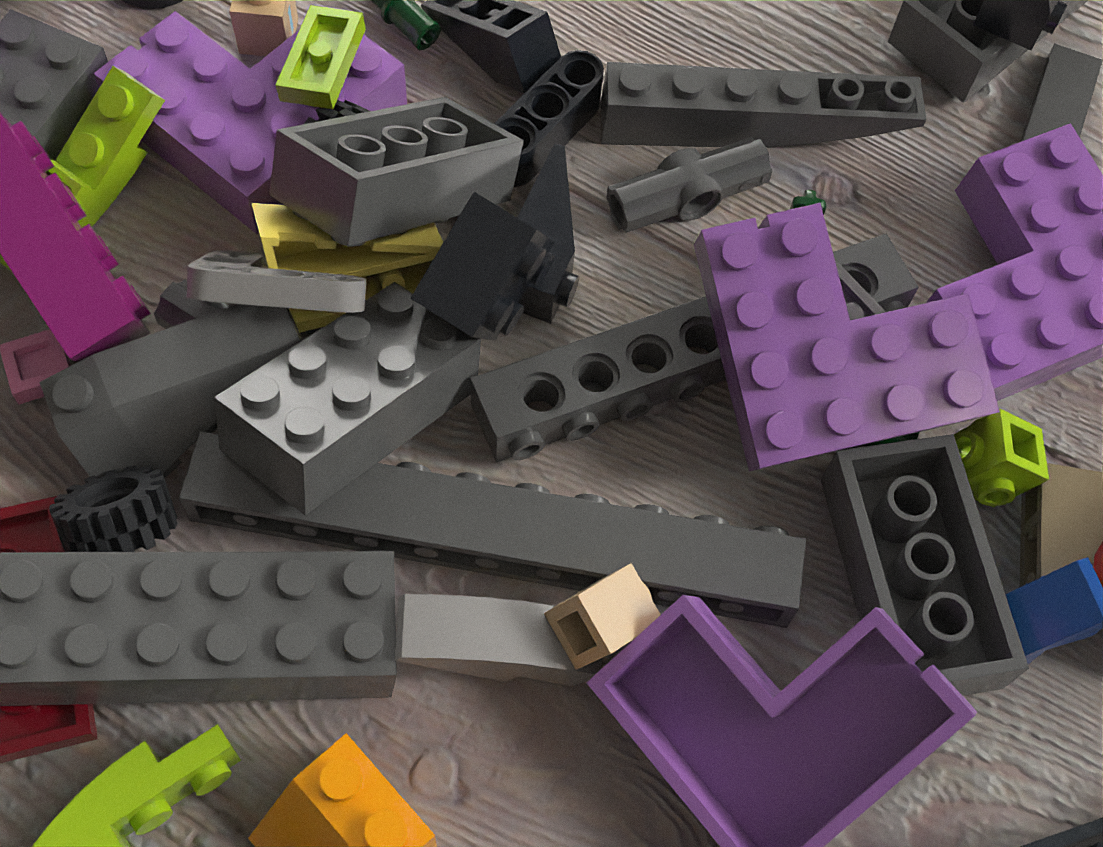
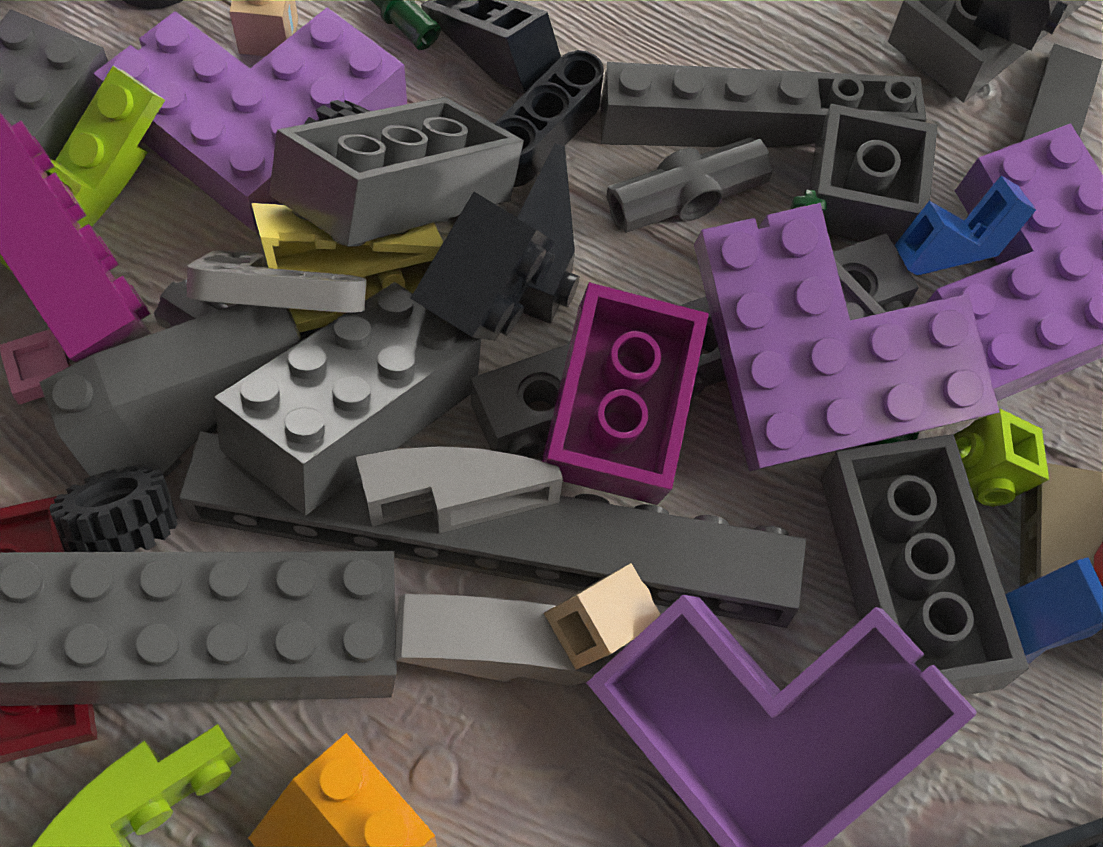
lime plate [275,5,366,109] -> none
none -> light grey slope [356,446,563,533]
none -> magenta brick [542,282,709,505]
none -> dark grey brick [809,104,938,248]
none -> blue slope [895,176,1036,276]

